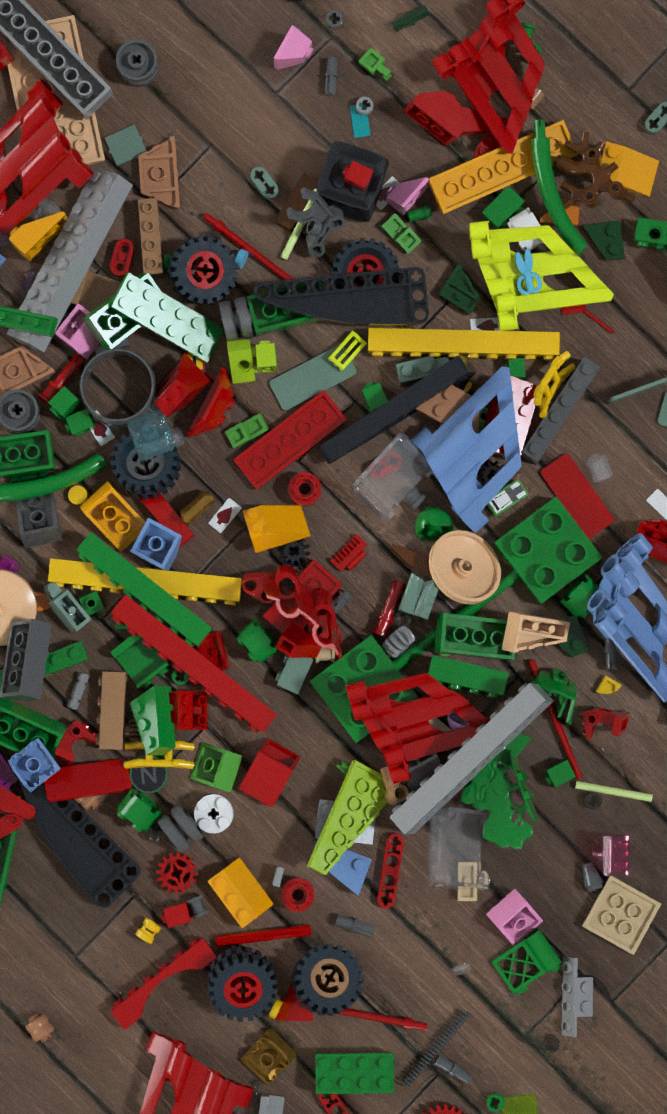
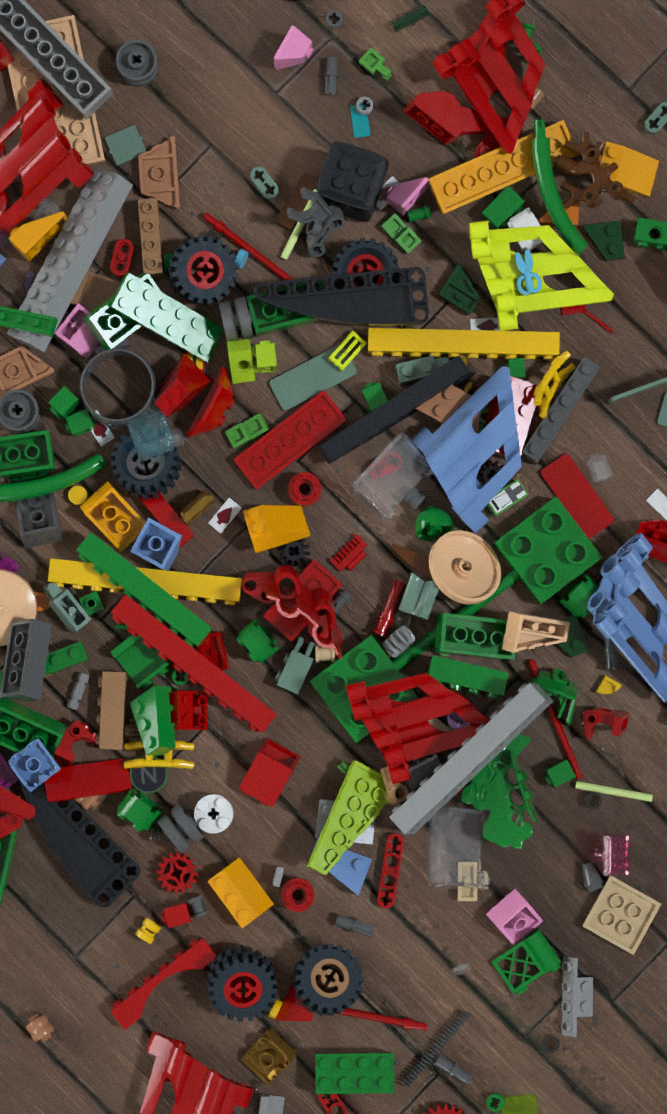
red pin [38,354,85,406] -> none
bright green slope [190,742,243,793] -> none
red axle [216,925,312,947] -> none
red slope [276,622,322,658] -> none
red brick [342,161,374,191] -> none

